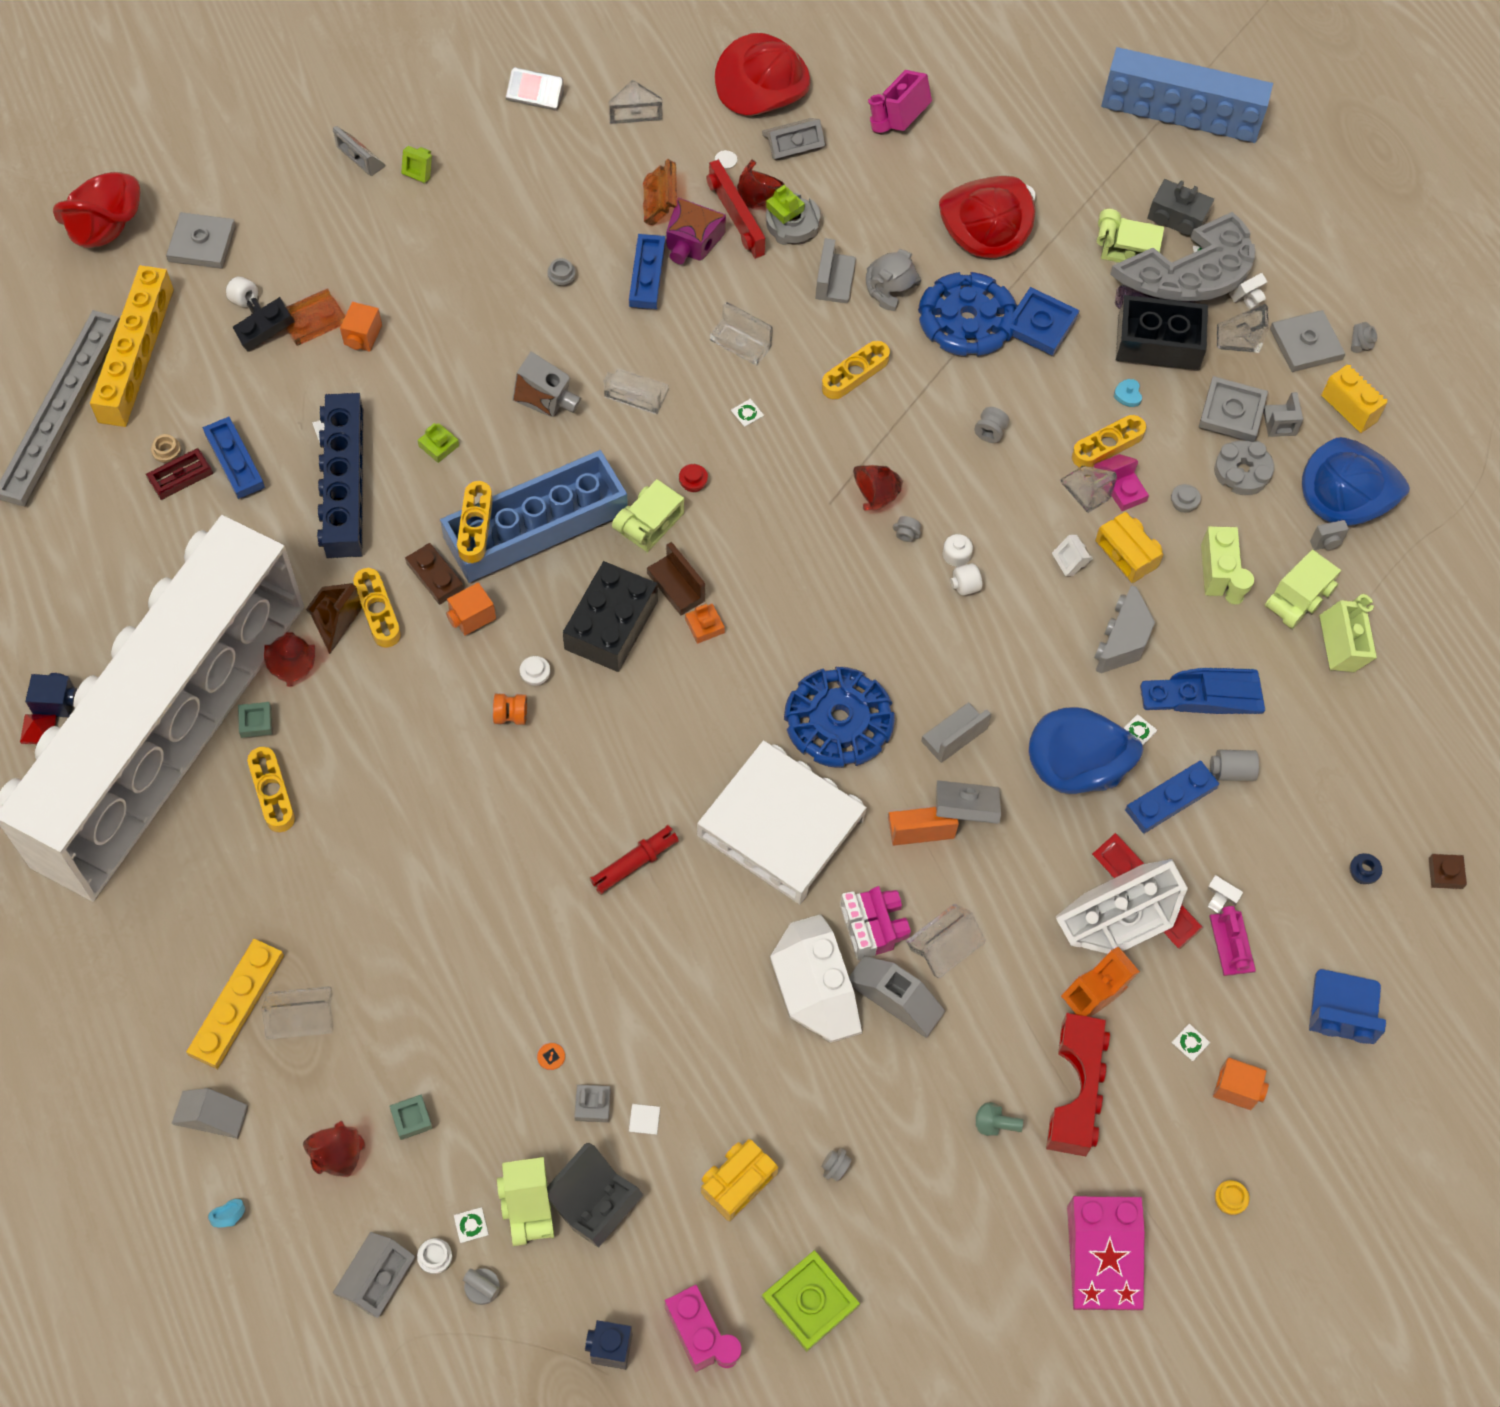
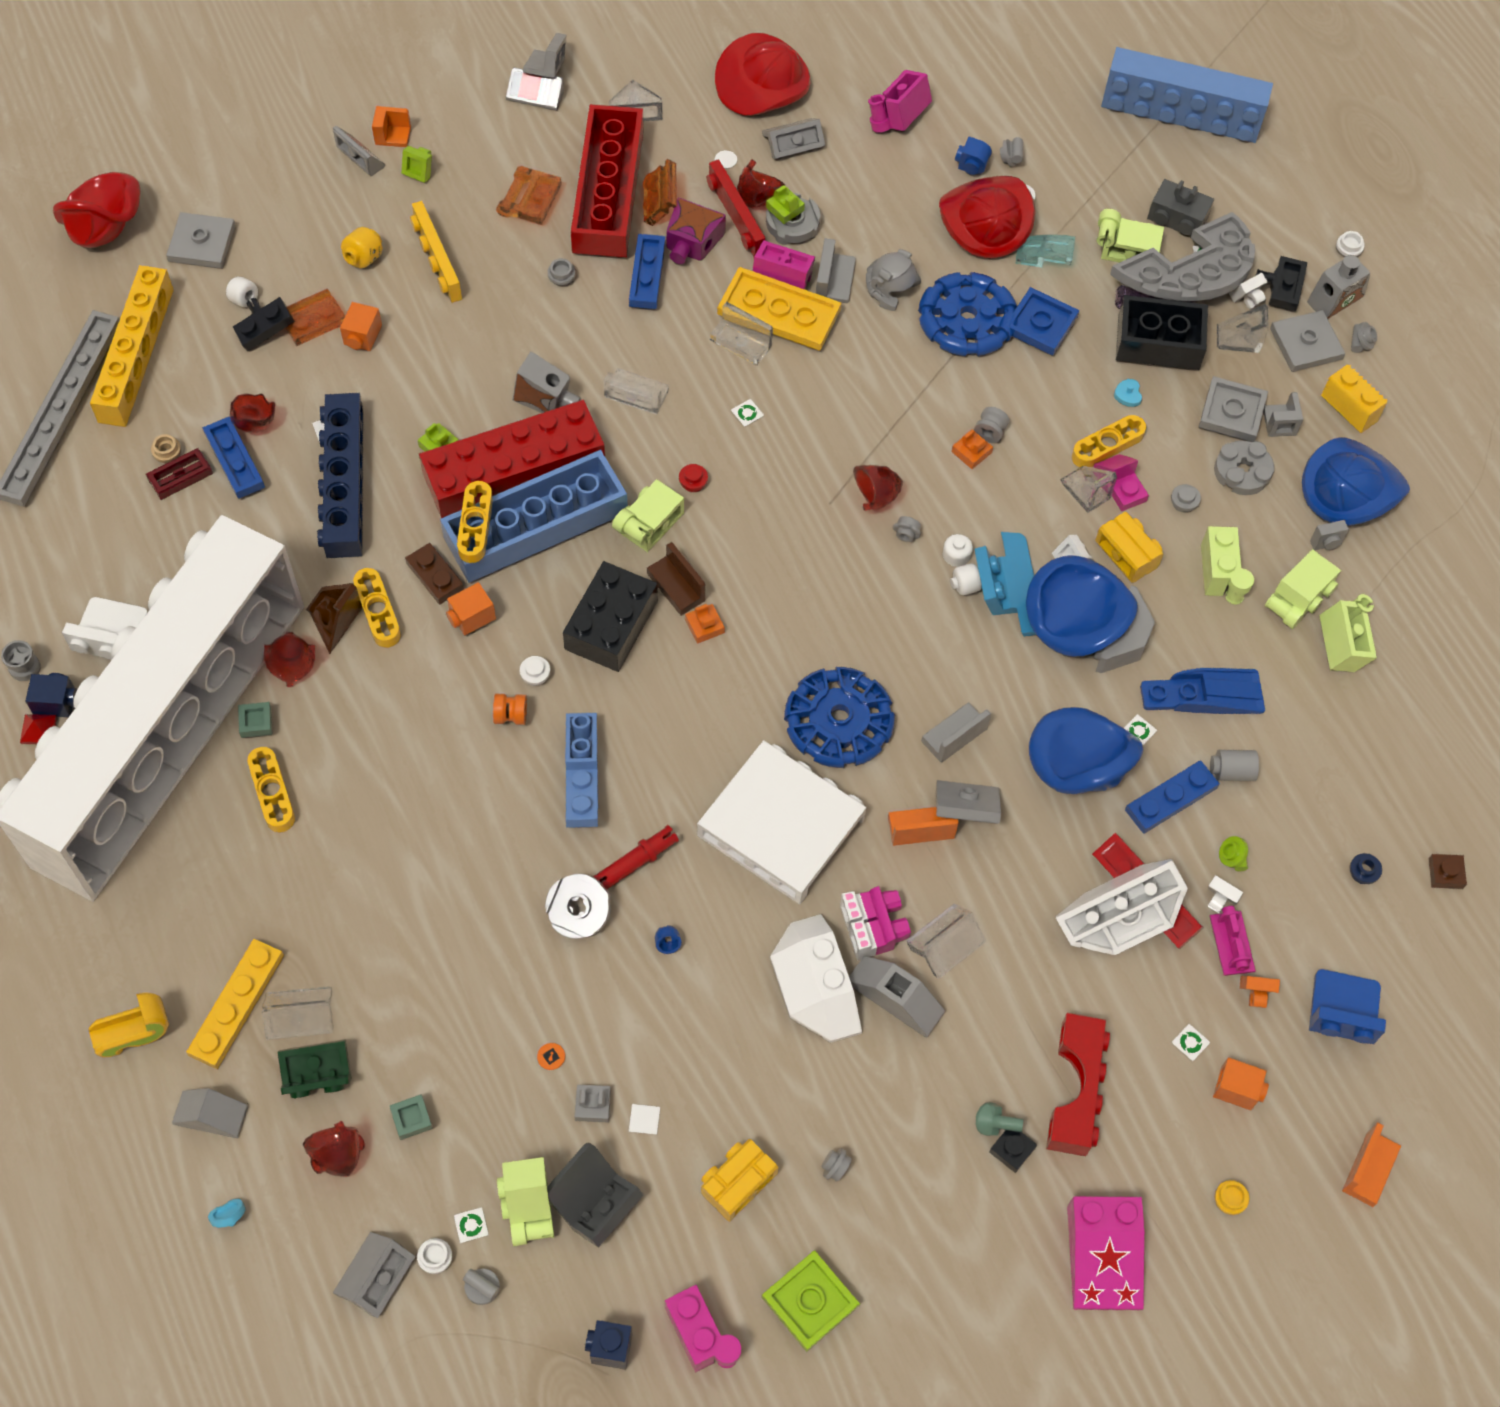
yellow beam [822,341,890,399] -> none
orange brick [1061,947,1140,1017] -> none
none -> light grey wheel [1,640,40,681]
none -> white bracket [62,597,148,660]
none -> yellow animal [88,992,169,1058]
none -> clear red hair [230,393,276,434]
none -> dark green bracket [277,1039,352,1098]
none -> yellow head [341,227,383,269]
none -> orange panel [372,106,411,147]
none -> yellow plate [410,201,462,303]
none -> red brick [419,399,605,518]
none -> clear orange plate [496,166,562,225]
none -> light grey panel [523,33,567,78]
none -> plate [545,874,611,939]
none -> medium blue slope [565,713,599,828]
none -> red brick [571,104,644,258]
none -> blue hinge [655,925,682,954]
none -> yellow plate [717,267,842,351]
none -> dark pink hinge [753,240,815,290]
none -> orange tile [952,429,993,469]
none -> blue plate [955,136,992,175]
none -> dark azure plate [974,532,1036,637]
none -> black plate [989,1130,1037,1174]
none -> light grey plate [1000,137,1023,167]
none -> clear light blue slope [1015,235,1076,268]
none -> blue piece [1026,555,1138,657]
none -> lime plate [1219,836,1248,871]
none -> orange tile [1239,976,1280,1008]
none -> black plate [1255,256,1308,311]
none -> light grey torso [1307,255,1370,319]
none -> white plate [1336,231,1364,257]
none -> orange panel [1342,1123,1401,1207]

